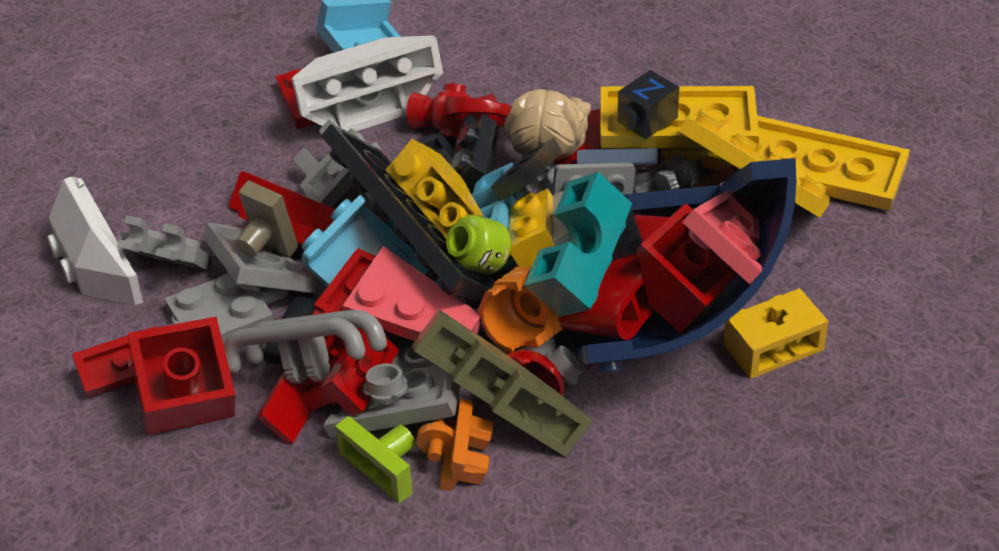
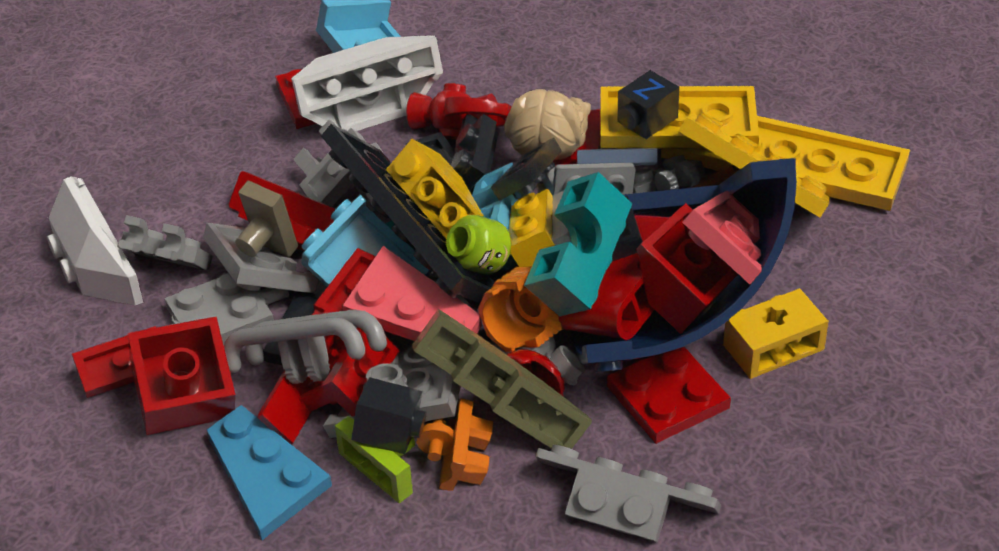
none -> dark azure wing [207,405,332,540]
none -> black brick [351,377,427,454]
none -> light grey bracket [535,444,721,543]
none -> red plate [607,346,731,444]

